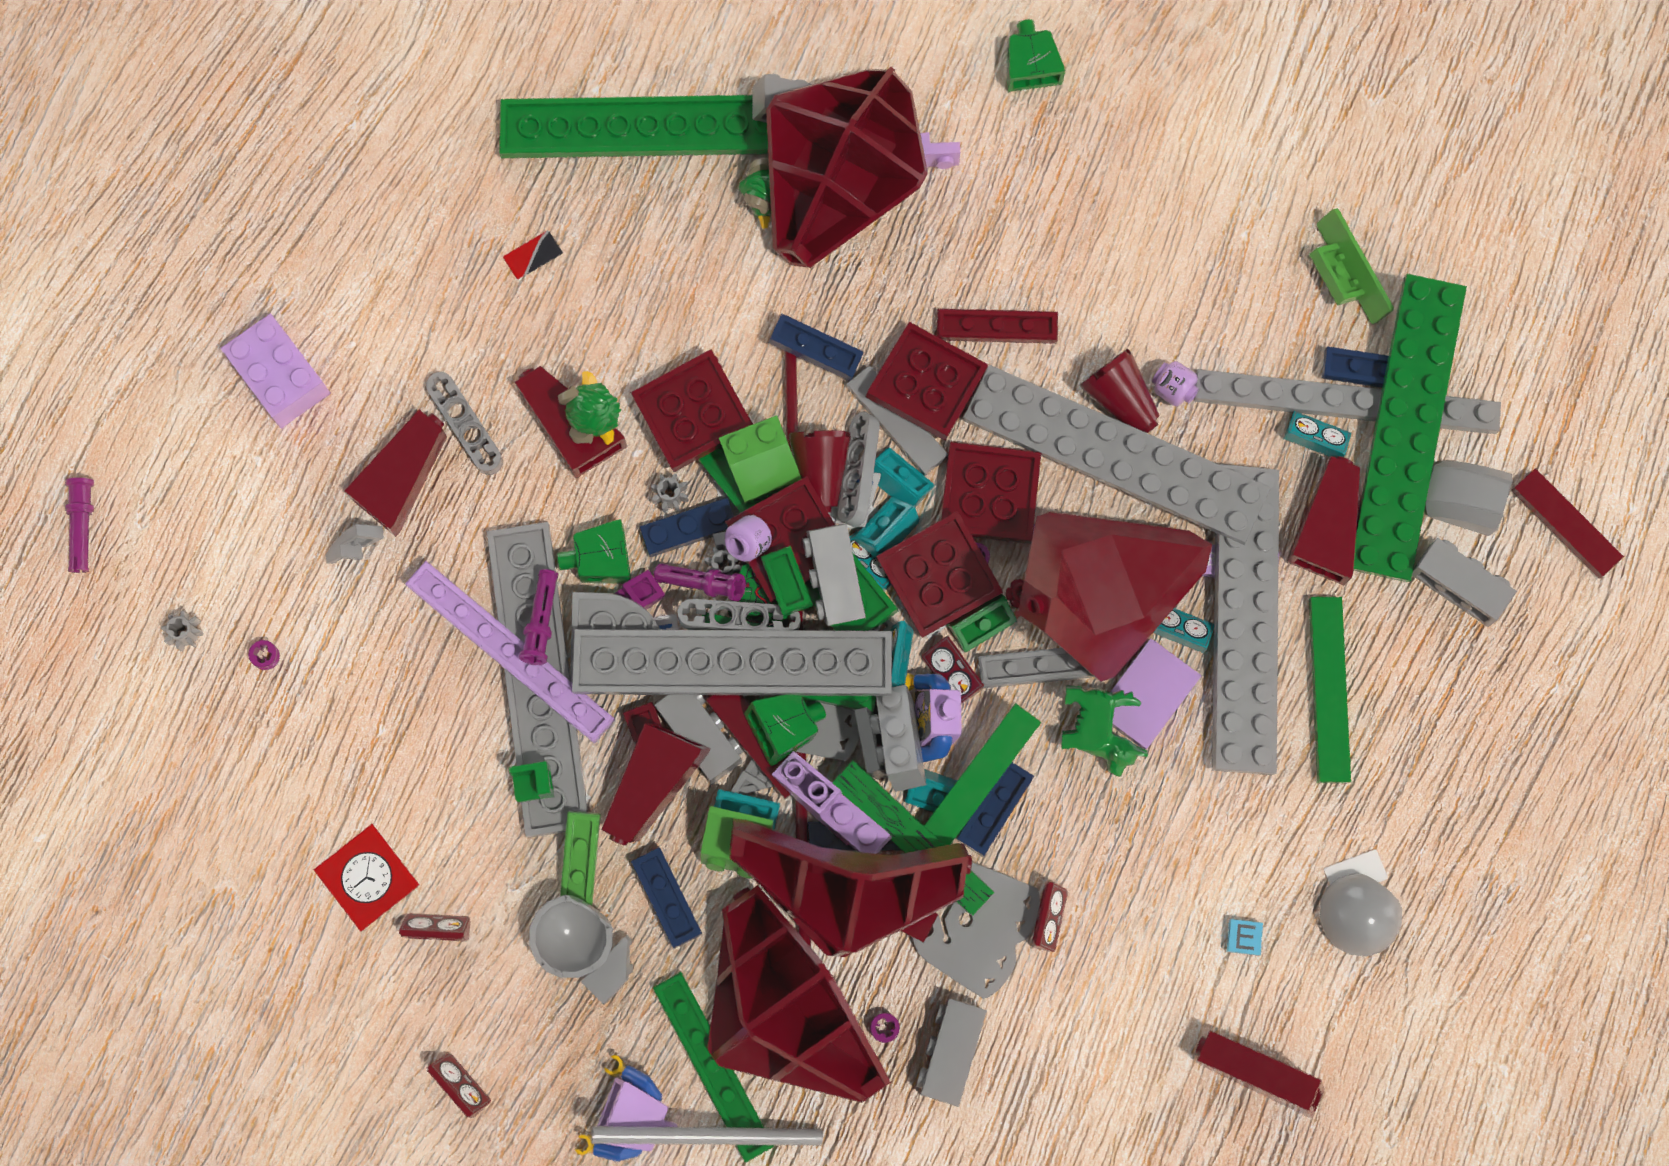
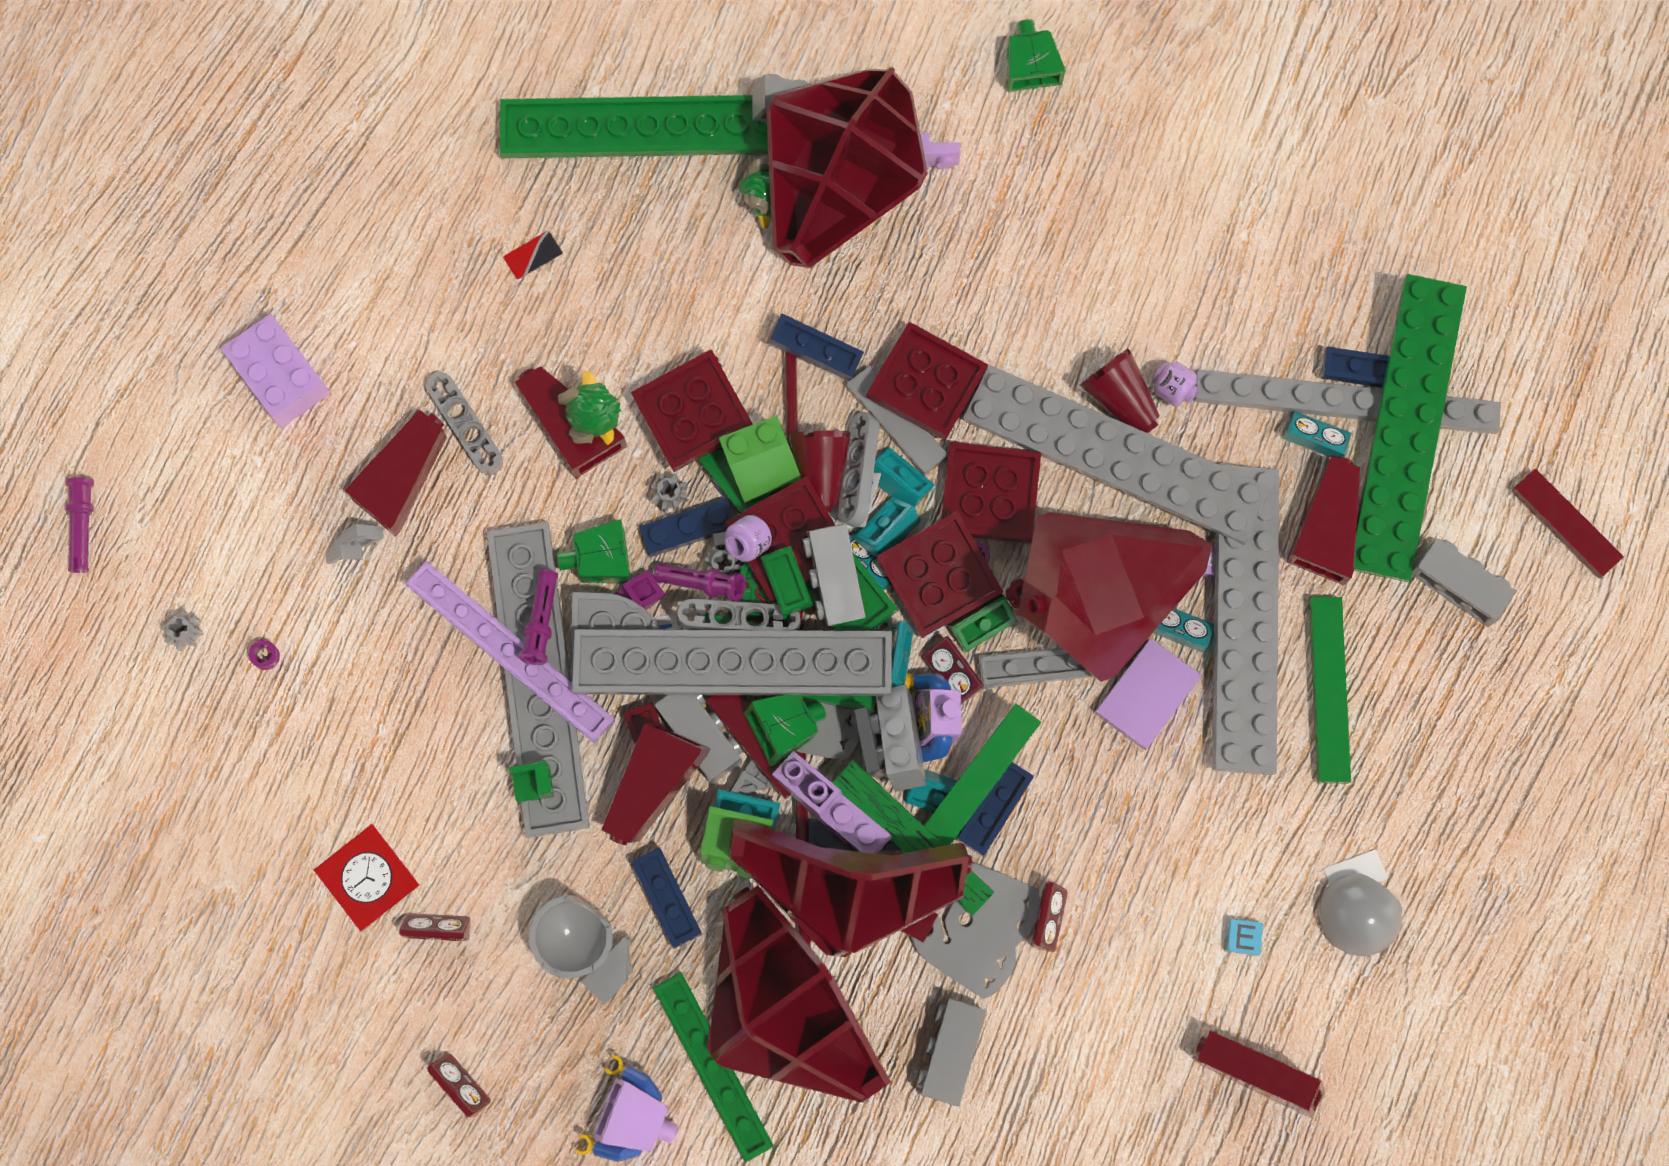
bright green tile [560,811,601,907] -> none
light grey piece [591,1126,823,1146] -> none
magenta bush [870,1013,900,1043] -> none
dark red tile [937,309,1058,344] -> none
green animal [1061,685,1148,777] -> none
bright green bracket [1309,208,1394,324] -> none
light grey slope [1426,460,1513,536] -> none

